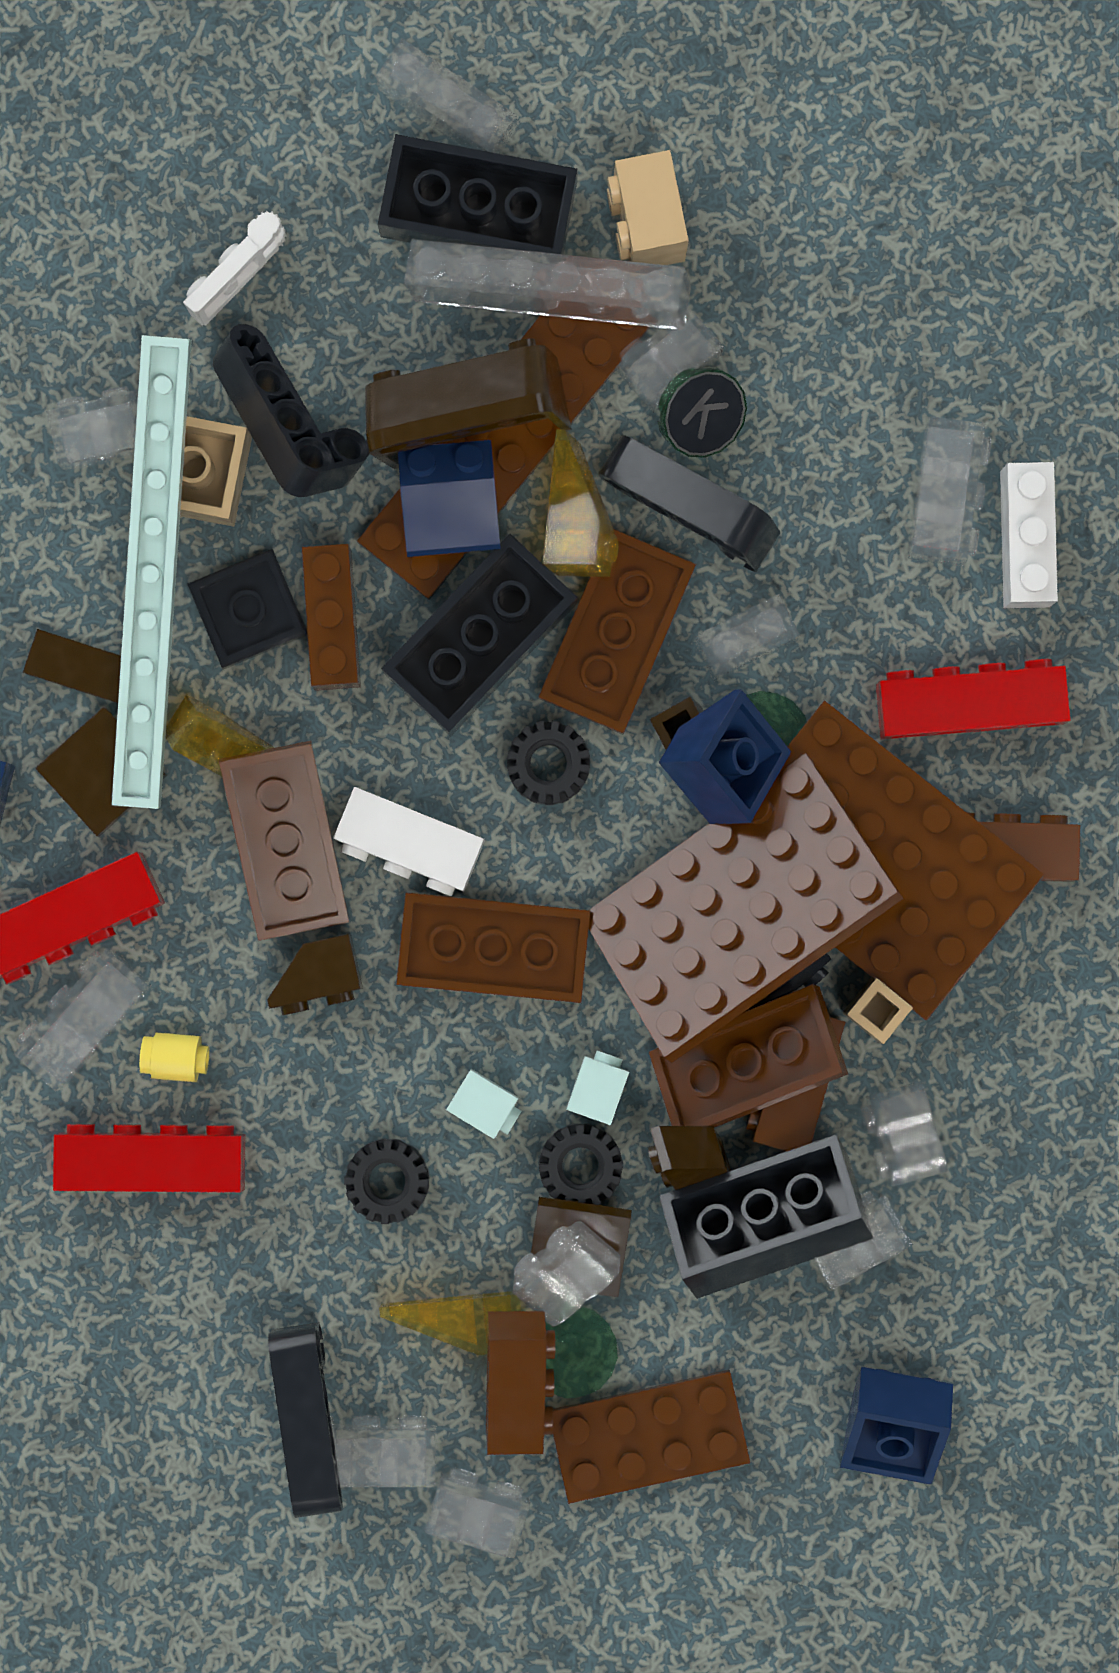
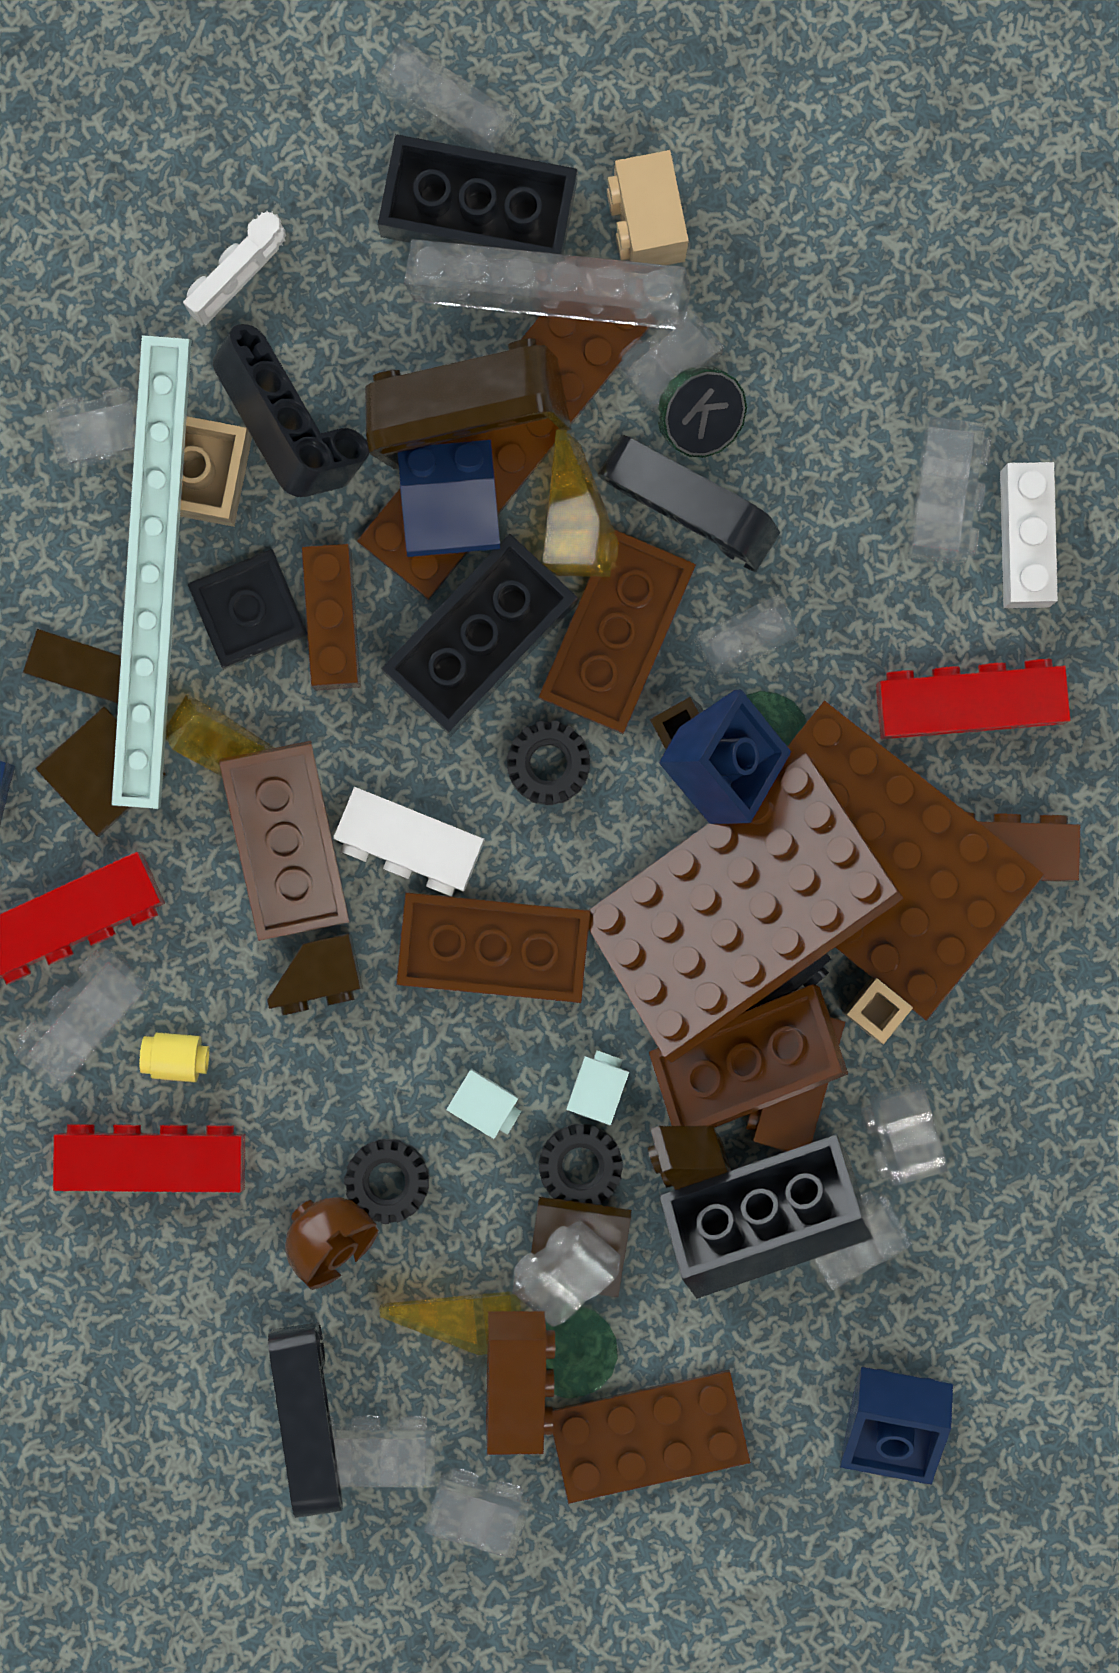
none -> reddish brown cylinder [285,1197,379,1290]

